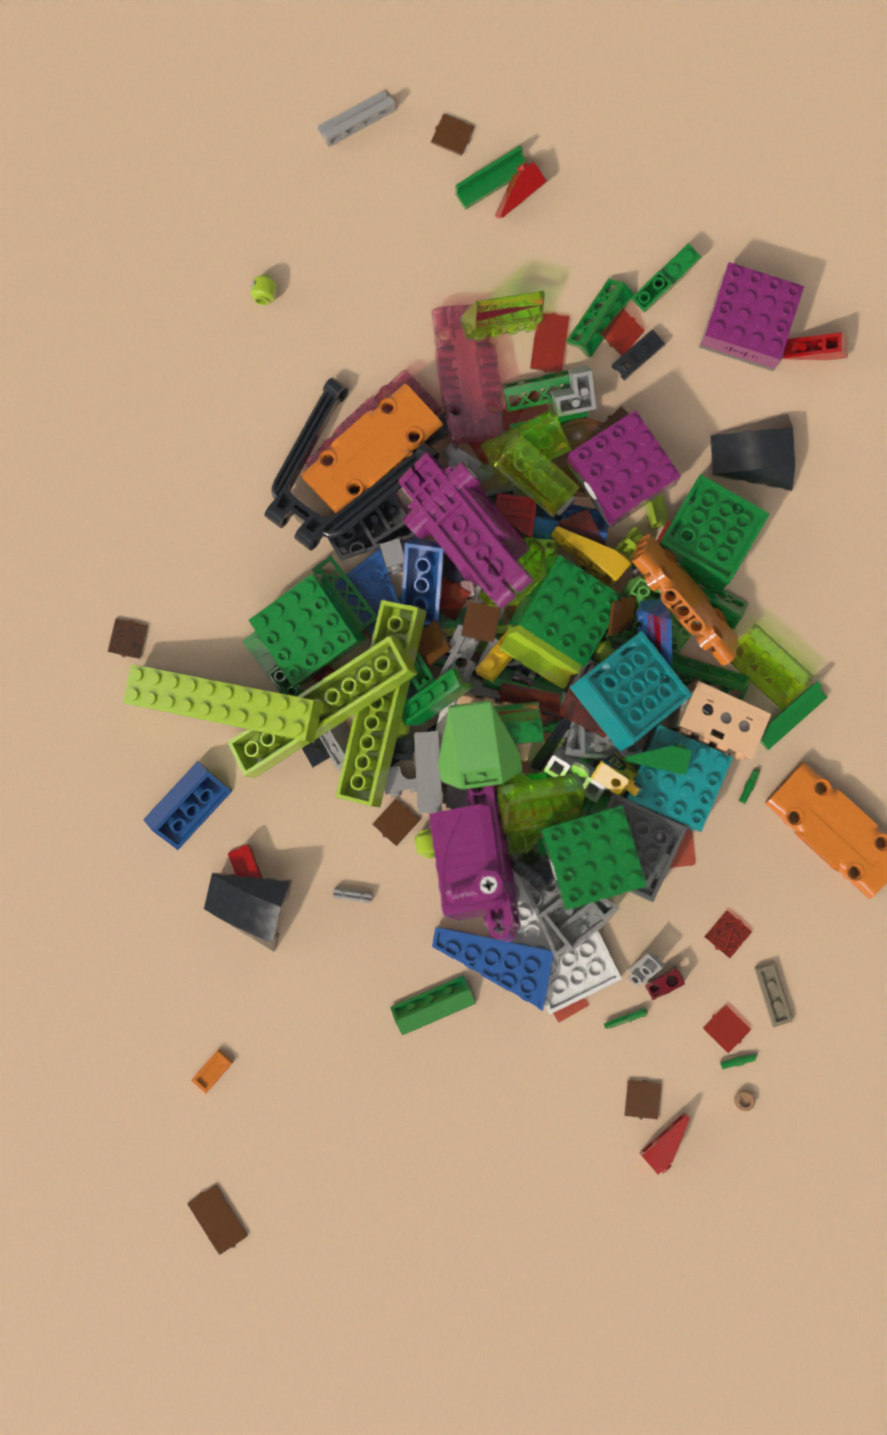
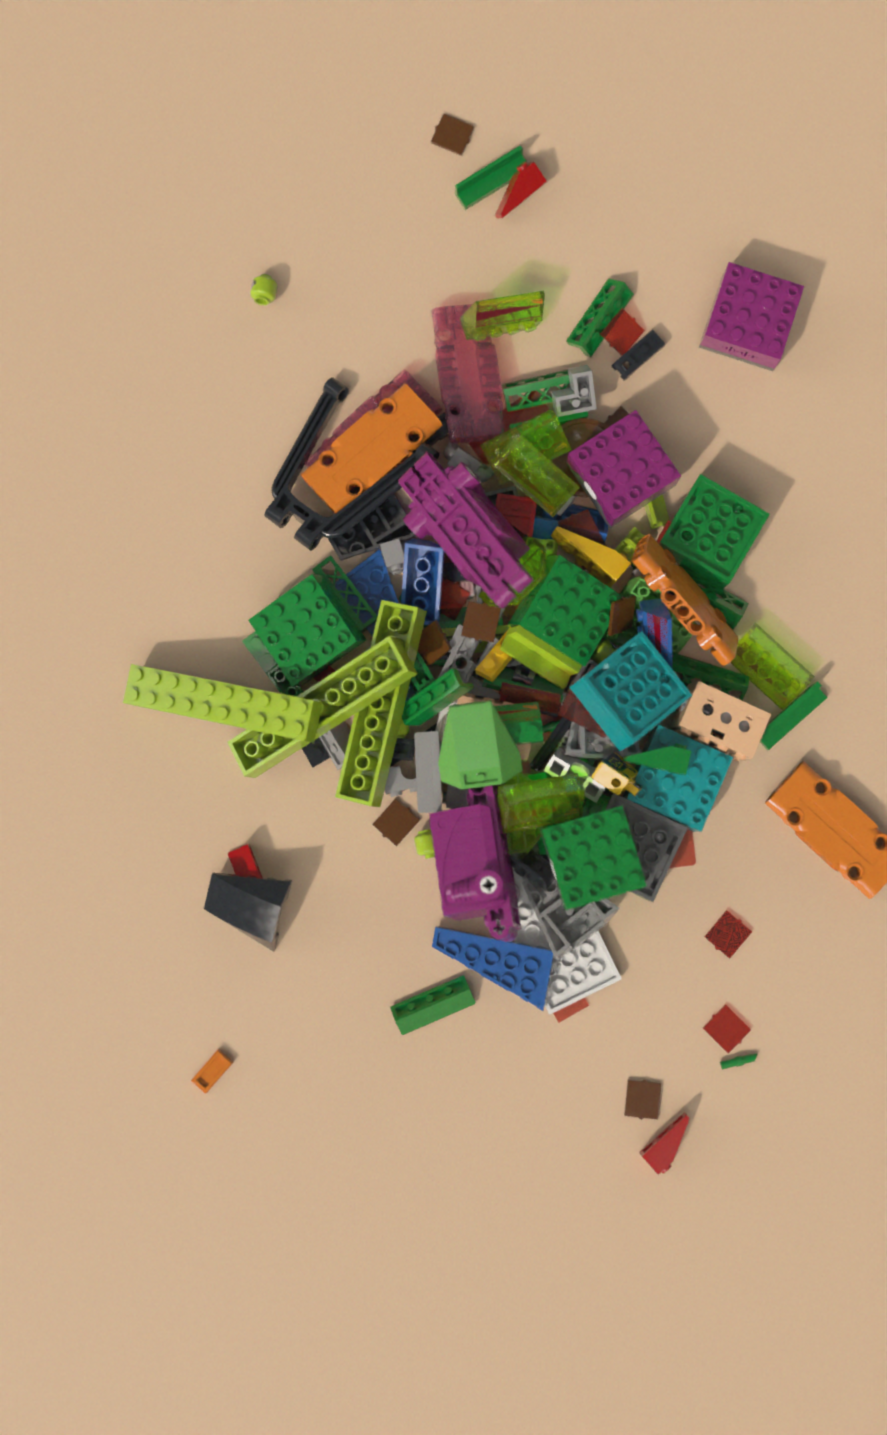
reddish brown piece [108,618,148,659] -> none
blue slope [143,761,232,850] -> none
reddish brown piece [187,1185,248,1255] -> none
light grey panel [317,91,395,148] -> none
light grey axle [333,887,372,903] -> none
clear red piece [530,312,570,373] -> none
green piece [604,1008,648,1029] -> none
light grey hips [628,951,665,986] -> none
green slope [631,243,702,313] -> none
dark red leg [644,966,685,1000] -> none
black wedge [710,414,795,491] -> none
medium nougat tile [734,1090,755,1111] -> none
green piece [738,769,760,804] -> none
dark tan tile [754,963,793,1027] -> none
red slope [783,332,848,360] -> none

